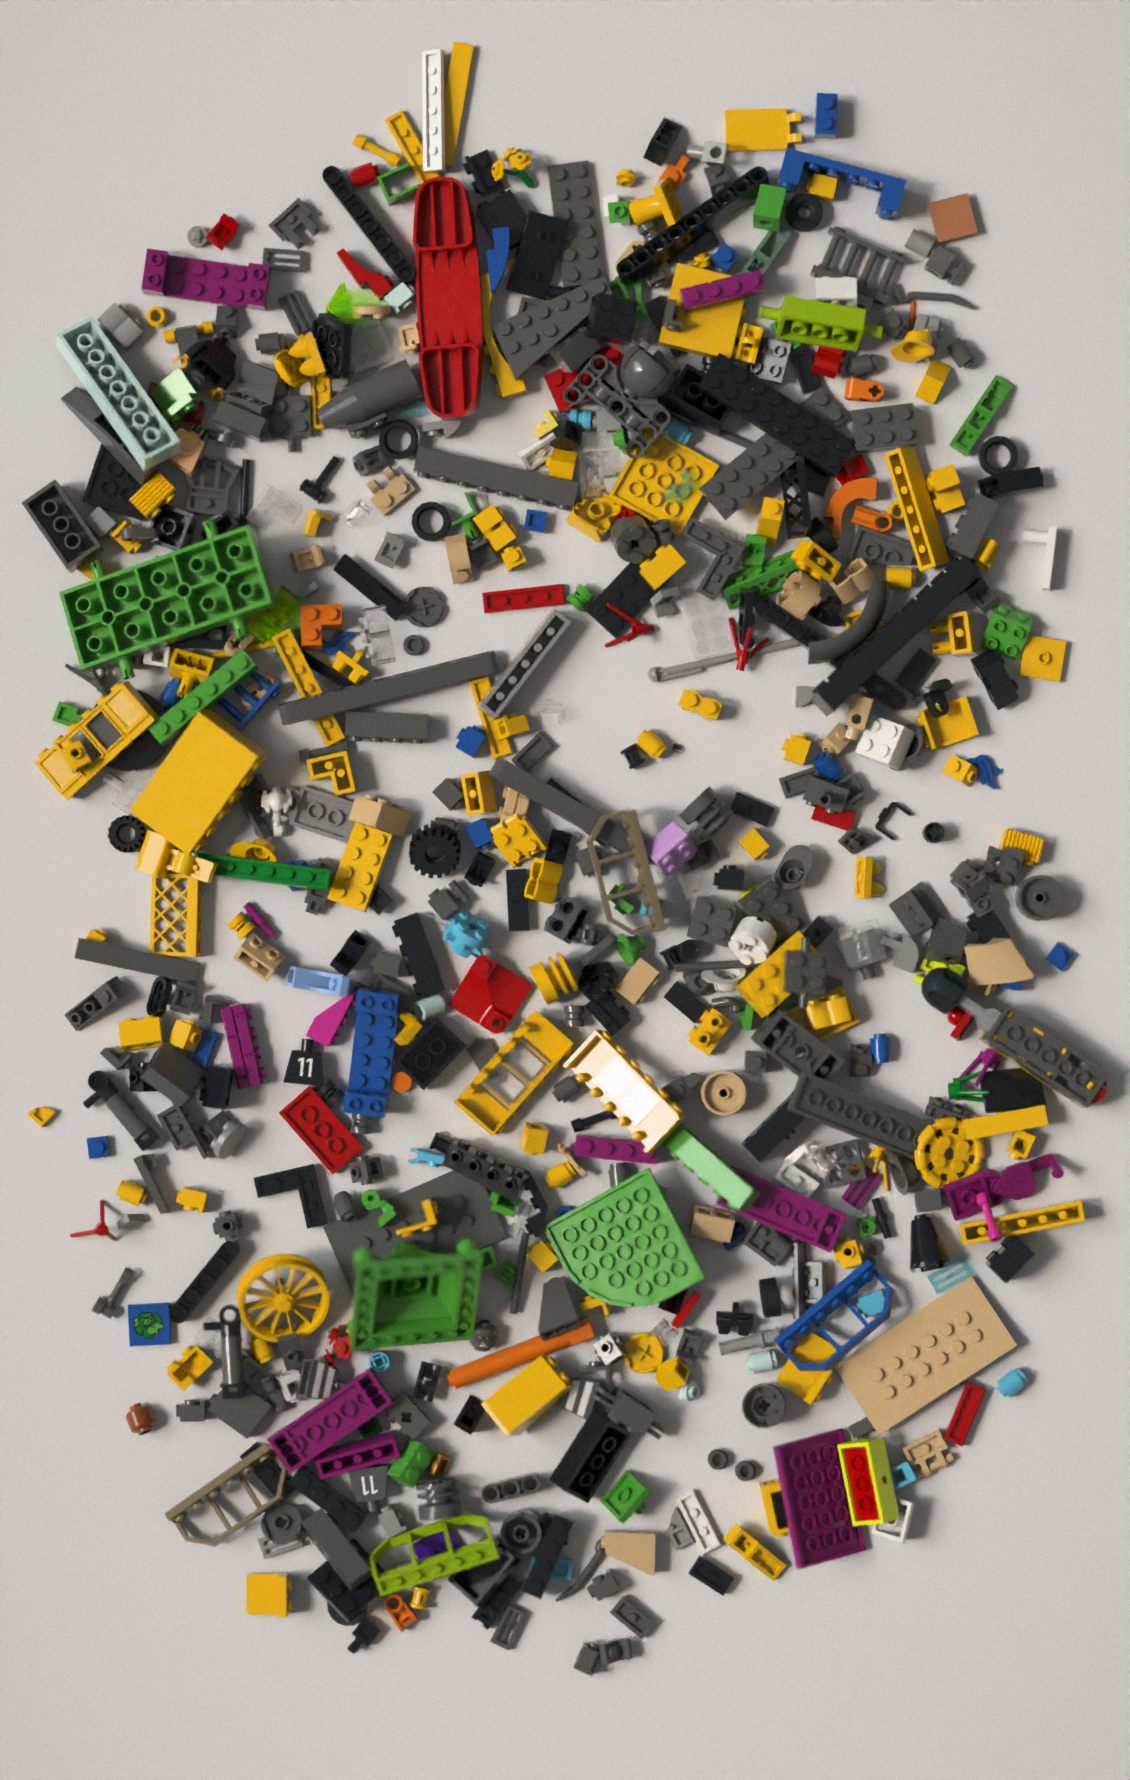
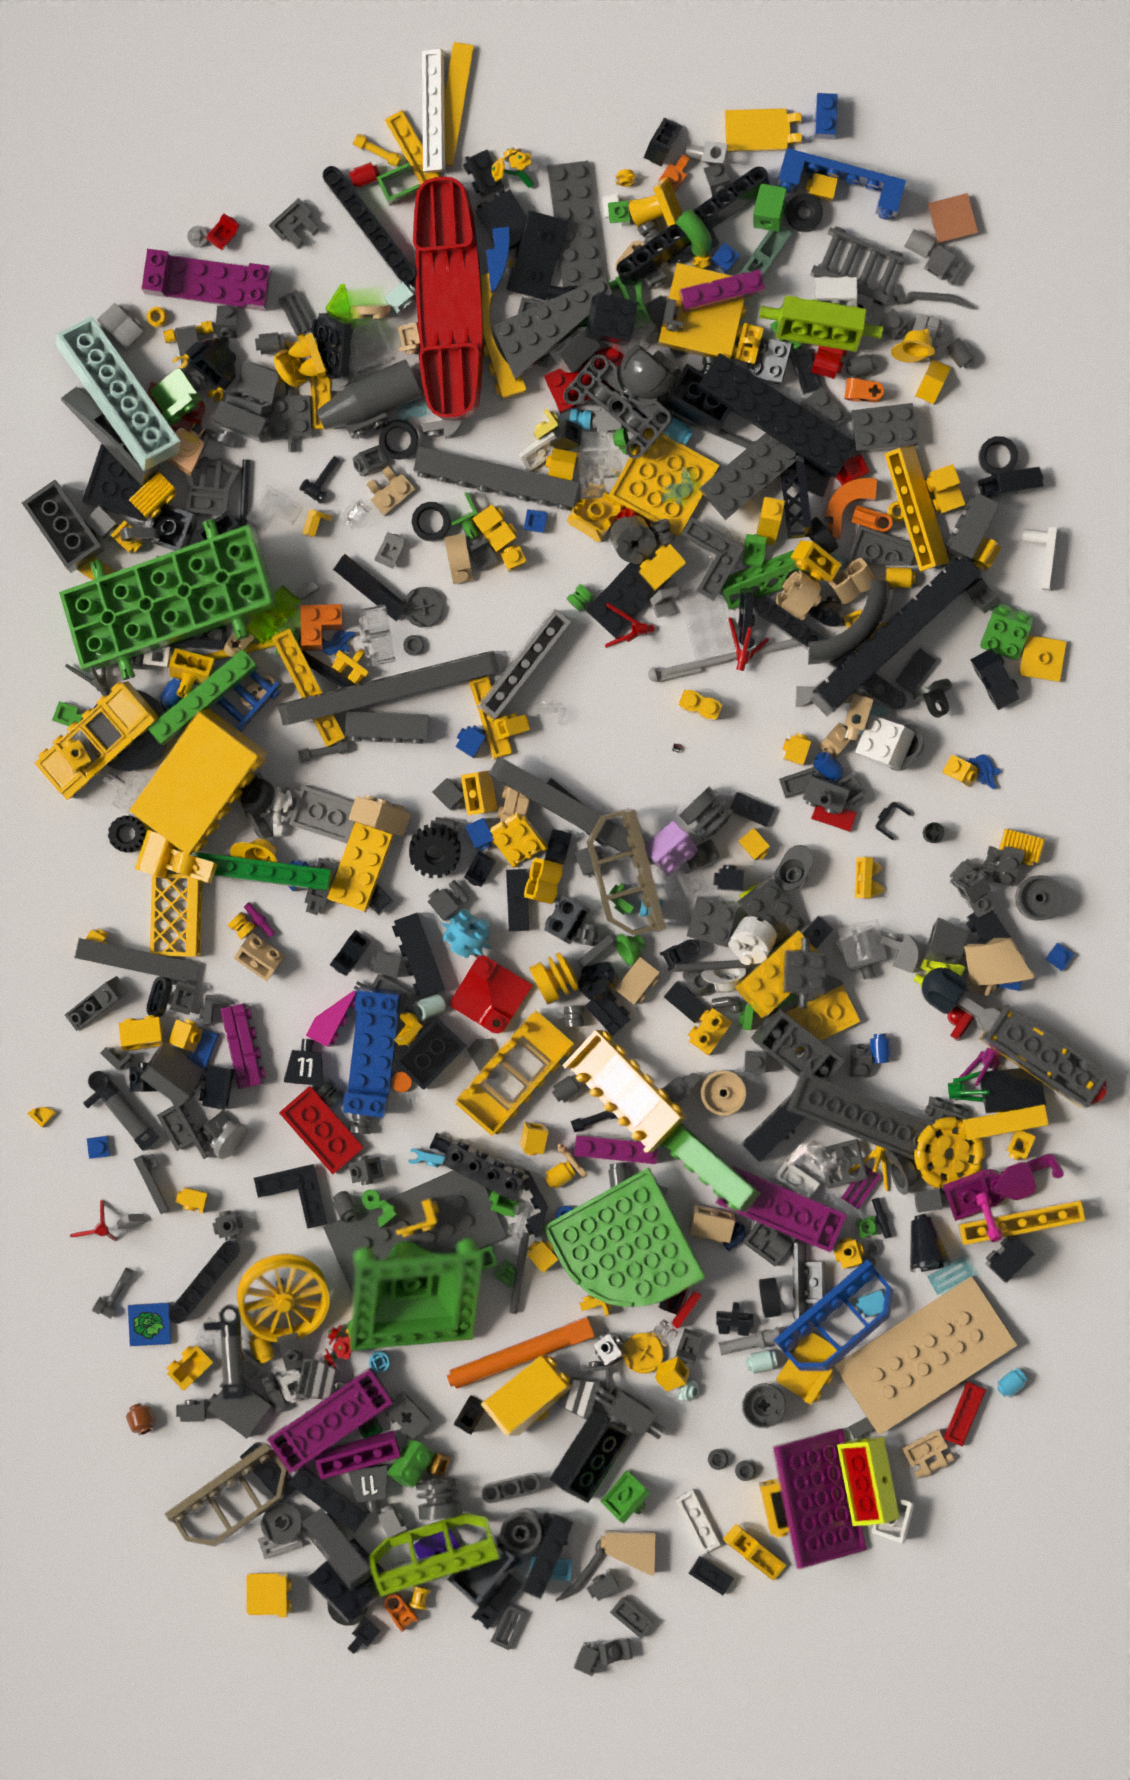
yellow brick [116,1180,148,1207] -> none
dark grey tile [262,248,305,273] -> none
light blue arch [285,966,351,997] -> none
tan bracket [290,544,324,573] -> none
yellow brick [306,751,357,796] -> none
red slope [337,248,394,301] -> none
black hips [412,1361,442,1403] -> none
dark grey head [469,1319,497,1352] -> none
red tile [482,584,566,614] -> none
dark grey tile [511,732,554,772] -> none
dark grey slope [538,1276,582,1341] -> none
black bush [620,743,646,770] -> none
yellow brick [637,729,667,759] -> none
light grey tile [667,1507,695,1551] -> none
yellow brick [805,993,852,1030] -> none
dark grey piece [838,827,879,854] -> none
dark grey bracket [889,882,945,938] -> none
medium azure brick [890,1461,917,1491] -> none
orange piece [909,302,916,331] -> none
yellow panel [916,696,979,751] -> none
yellow brick [929,611,977,657] -> none
bright green slope [949,375,1013,456] -> none
none -> black tyre [241,778,275,815]
none -> bright green cylinder [676,209,712,257]

